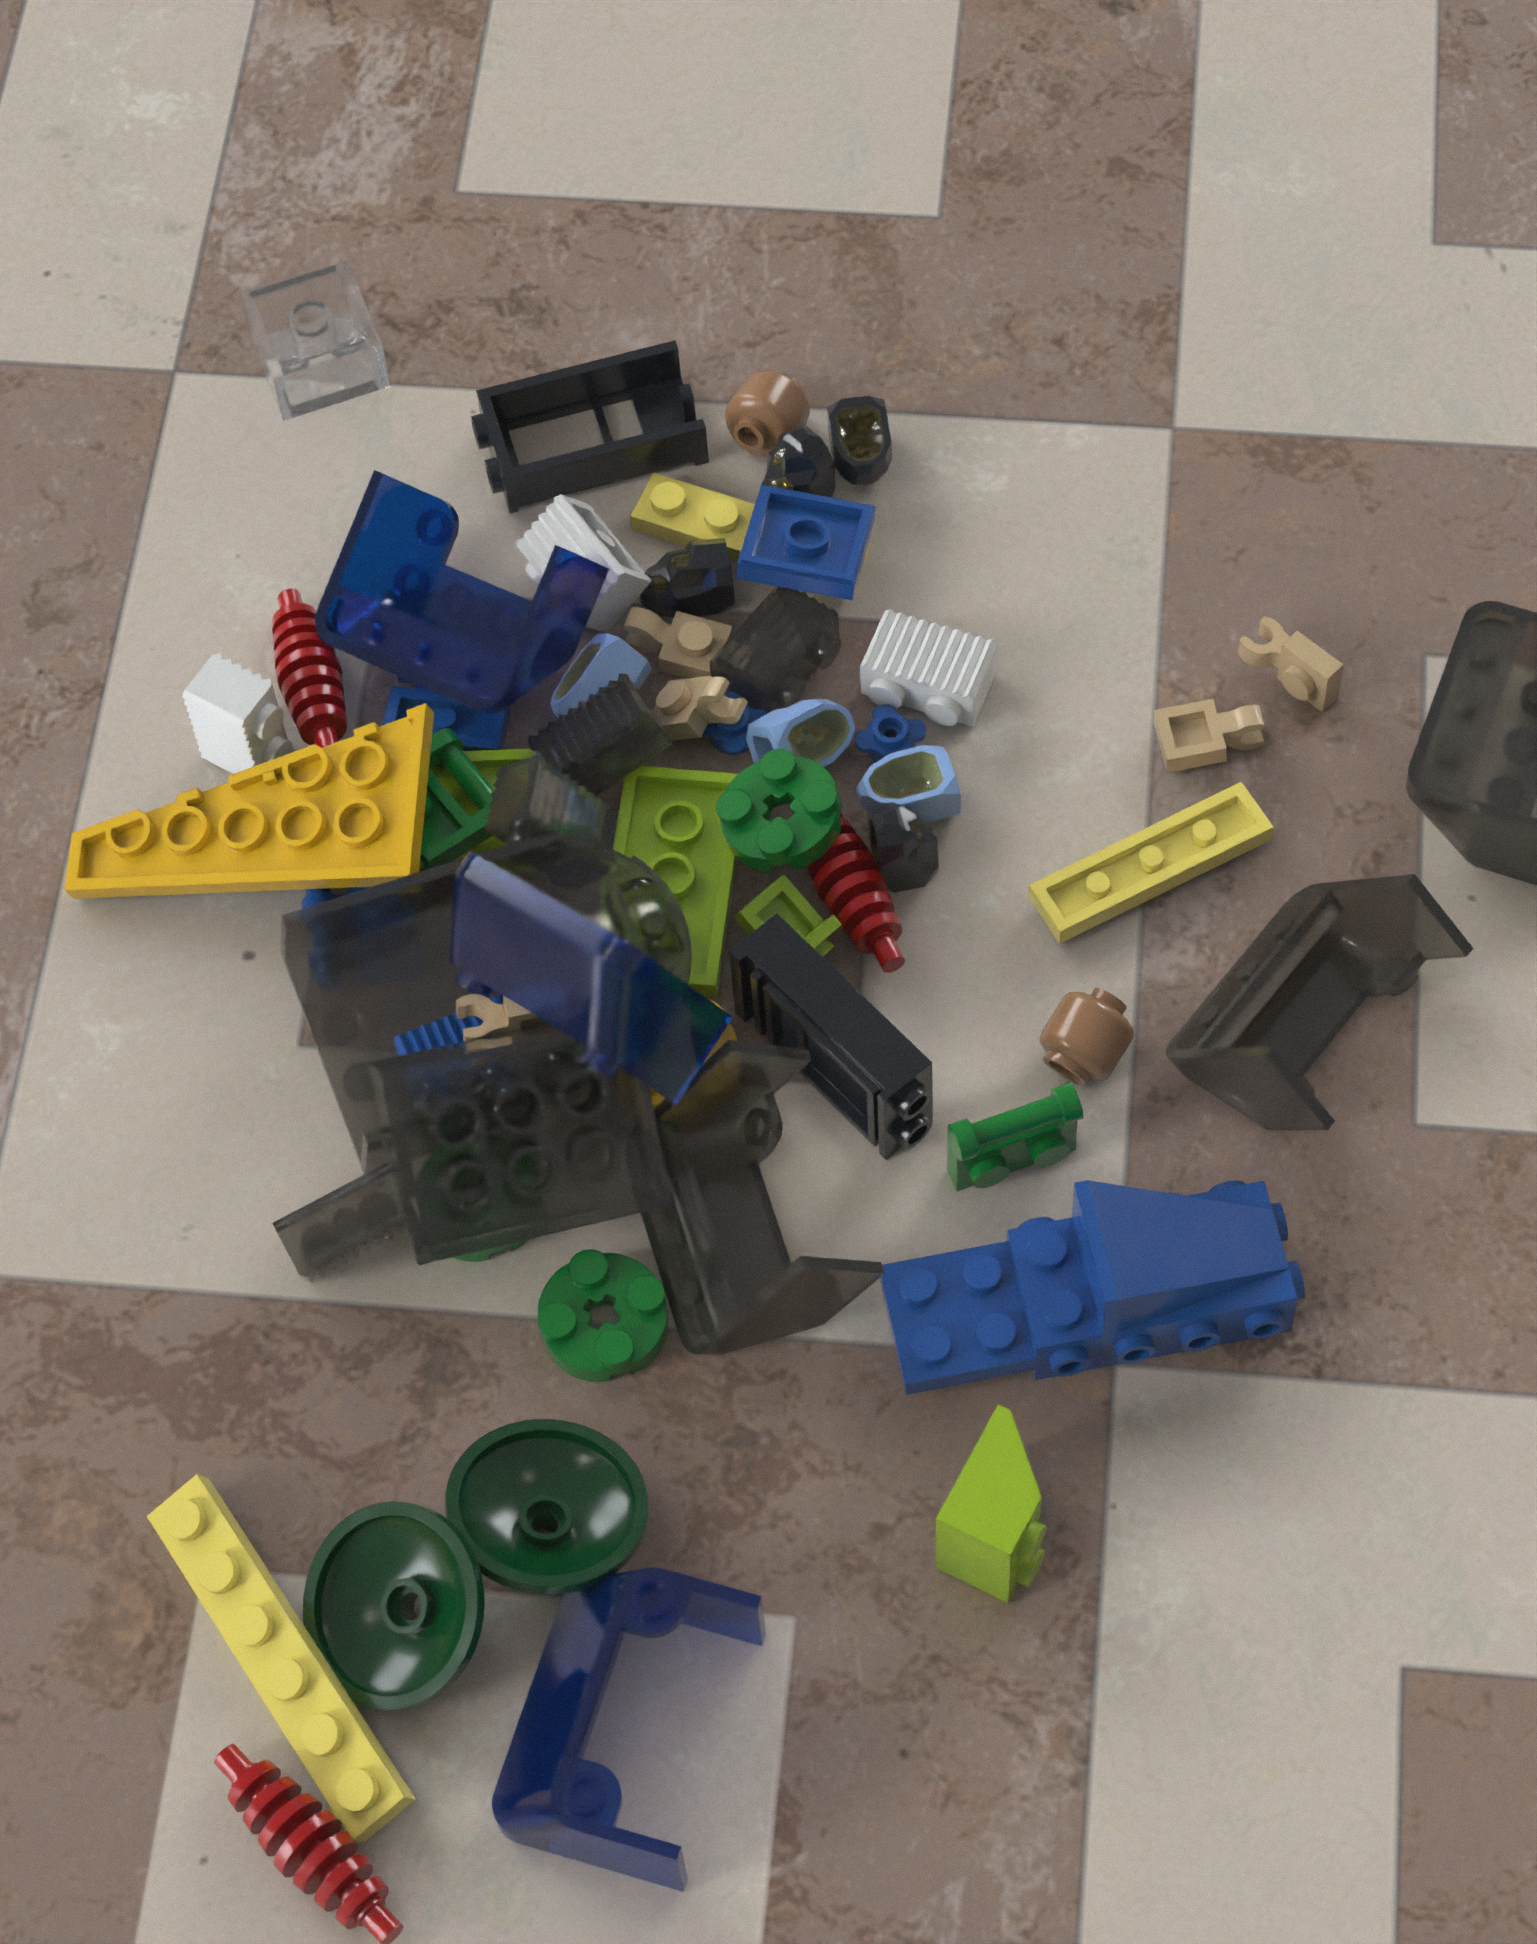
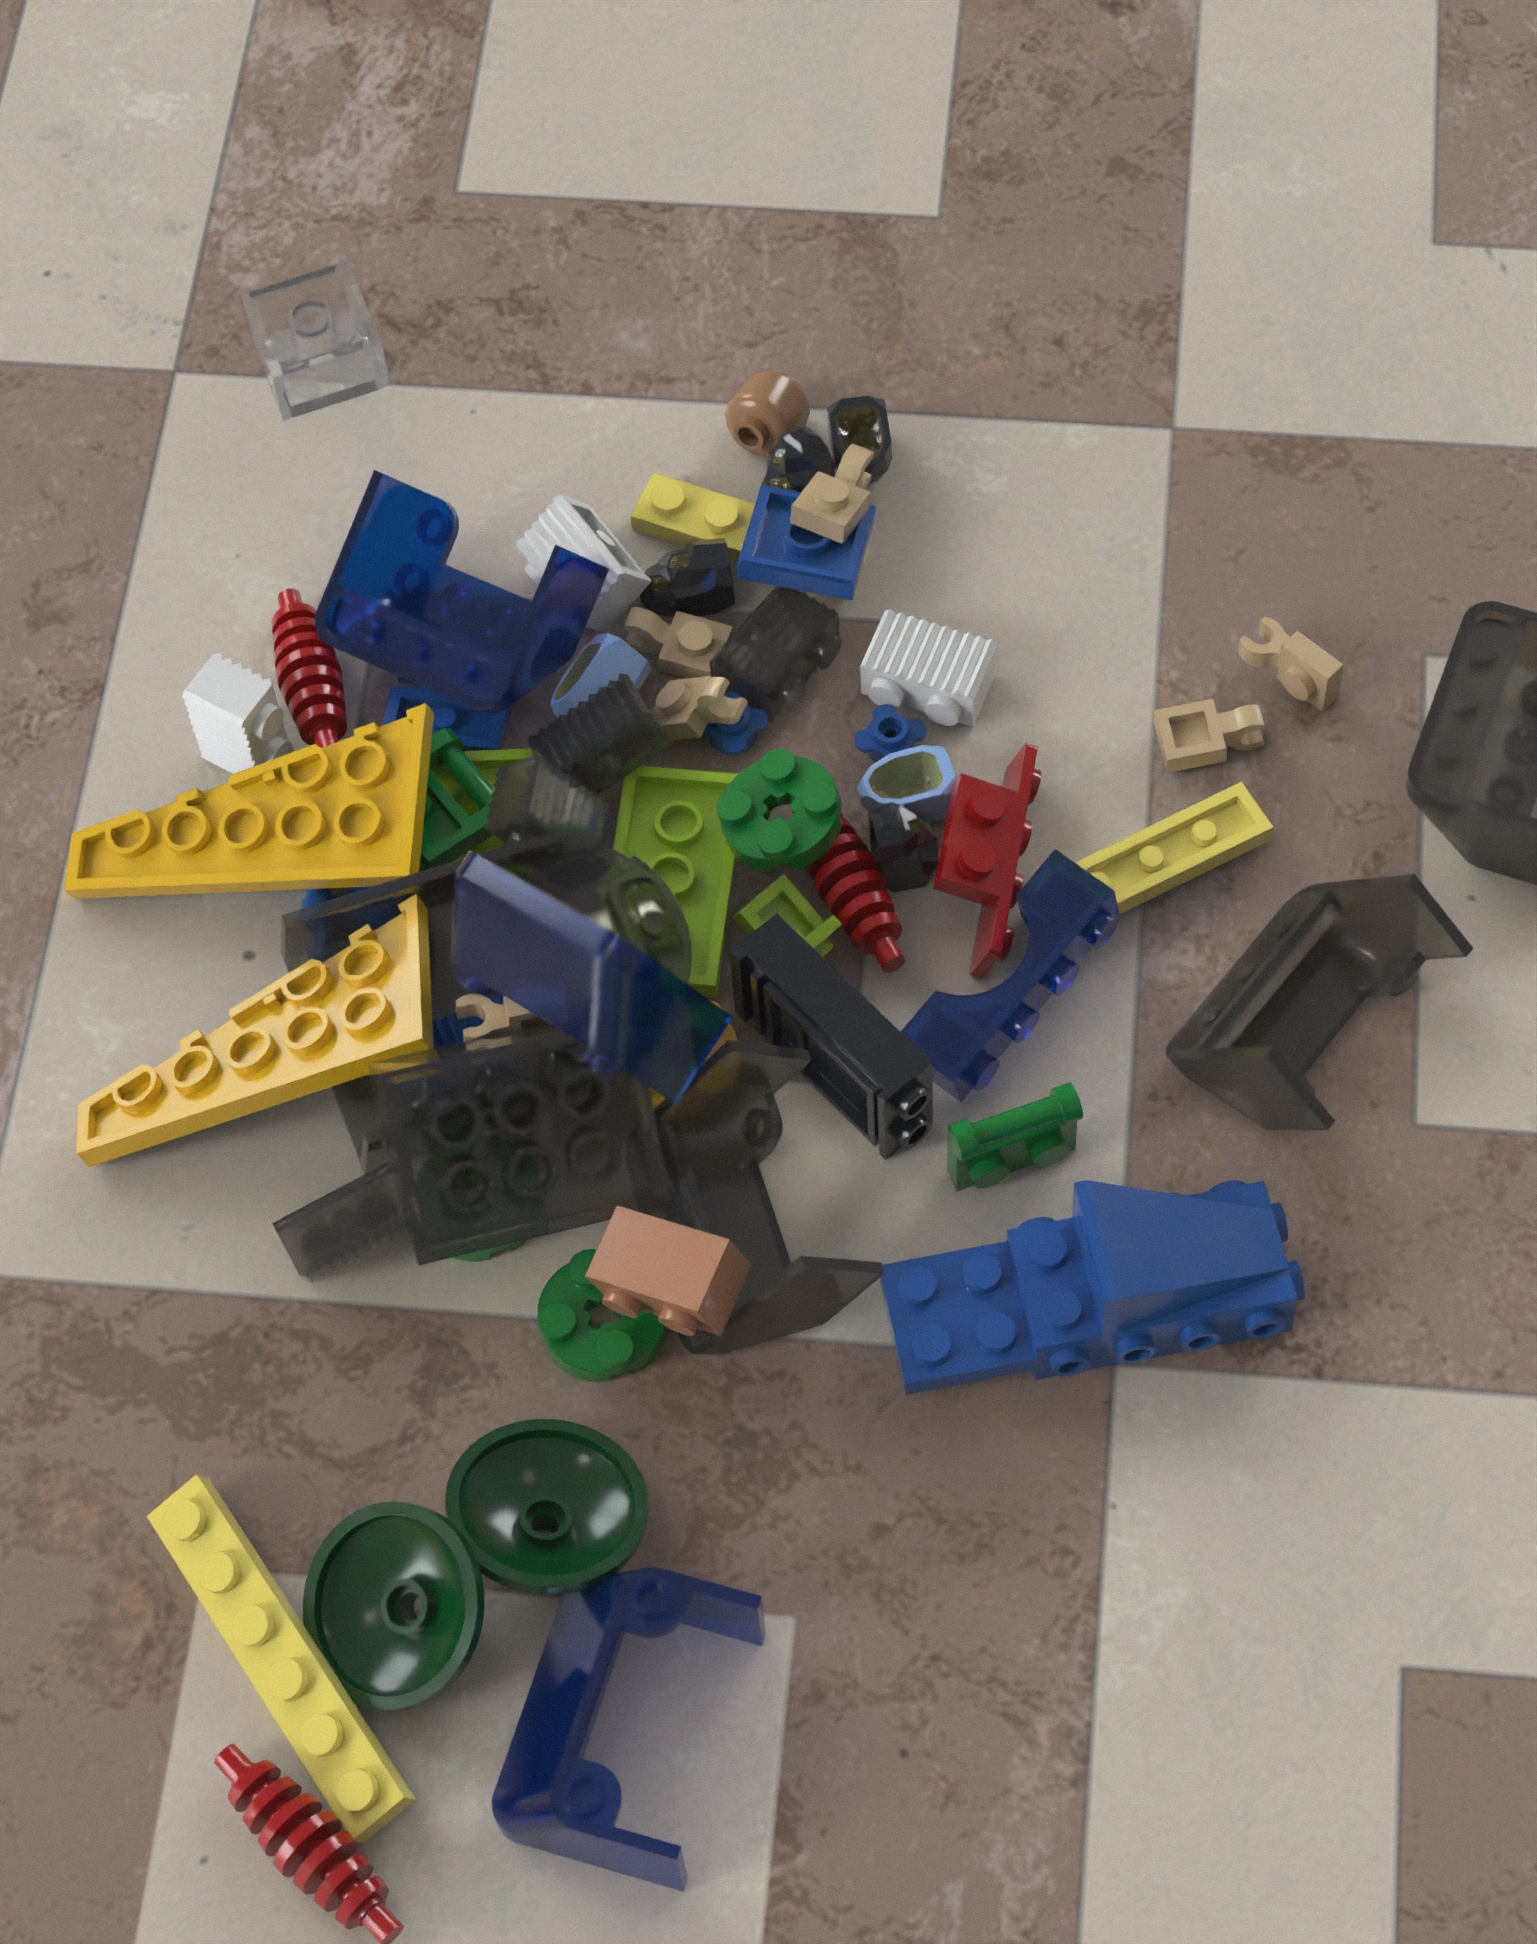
black door [470,340,709,514] -> none
rock [746,699,855,767] -> none
lime slope [936,1404,1047,1604] -> none
medium nougat head [1039,988,1134,1086] -> none
none -> yellow wing [76,893,434,1167]
none -> nougat brick [585,1206,752,1336]
none -> tan plate [790,444,874,544]
none -> clear blue arch [901,849,1119,1103]
none -> red bracket [933,743,1042,978]

